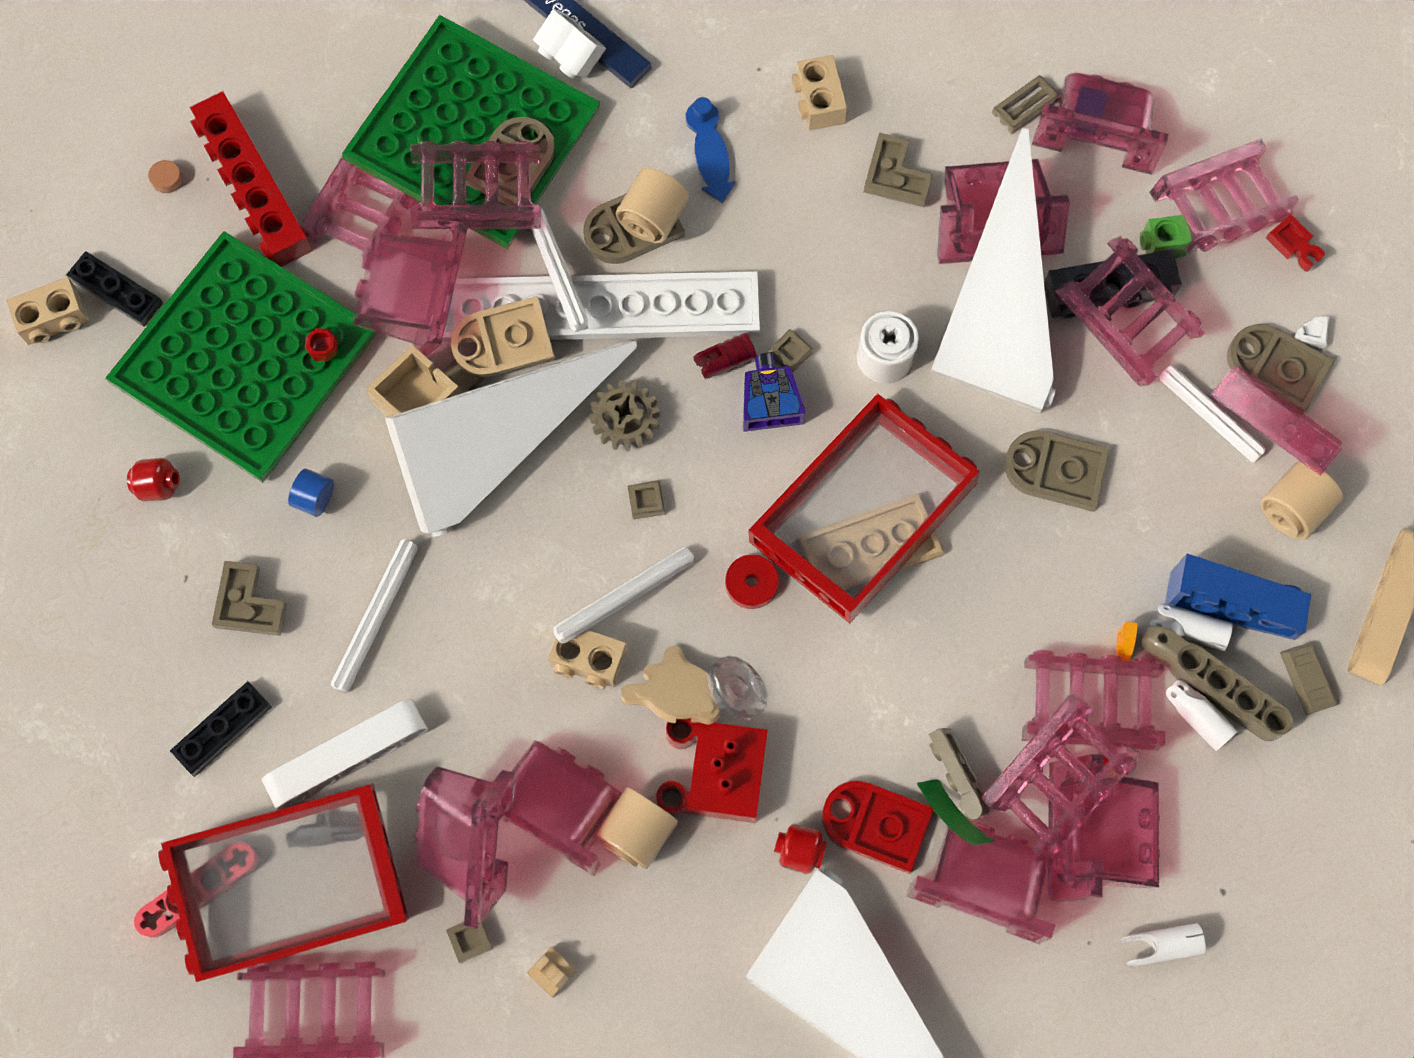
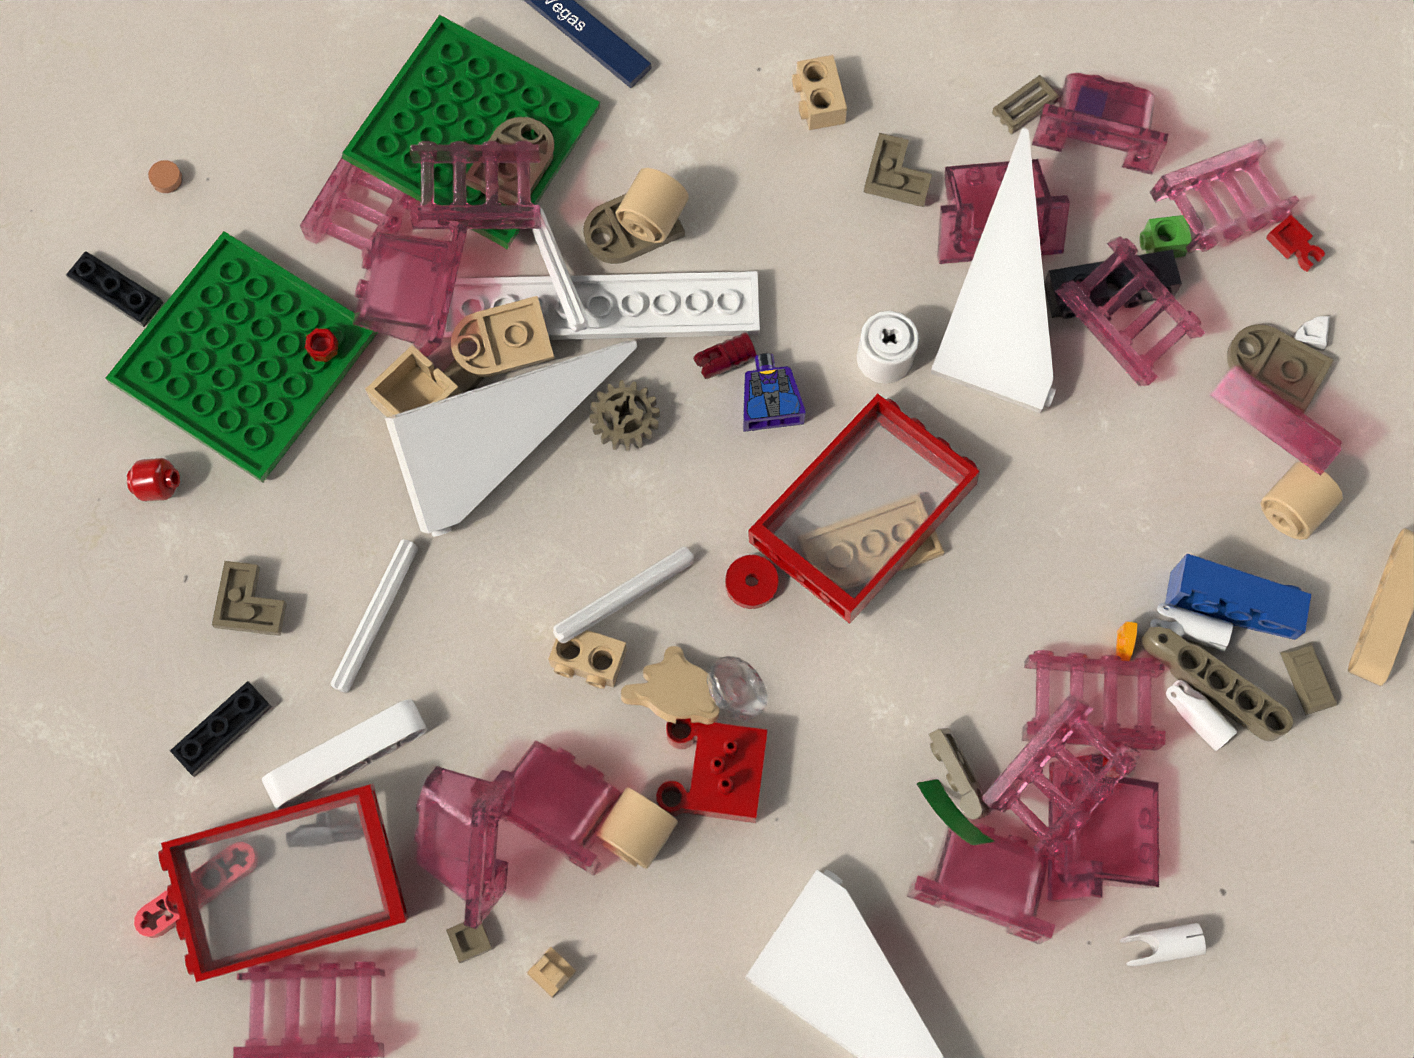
tan brick [6,277,89,345] -> none
red brick [190,91,312,267] -> none
blue piece [288,468,334,517] -> none
white brick [533,9,606,79] -> none
dark tan tile [627,480,665,520] -> none
blue brick [686,97,735,204] -> none
dark tan tile [768,329,813,373] -> none
red head [774,824,827,874] -> none
red tile [822,781,933,874] -> none
dark tan tile [1004,431,1109,512] -> none
white axle [1159,365,1266,462] -> none

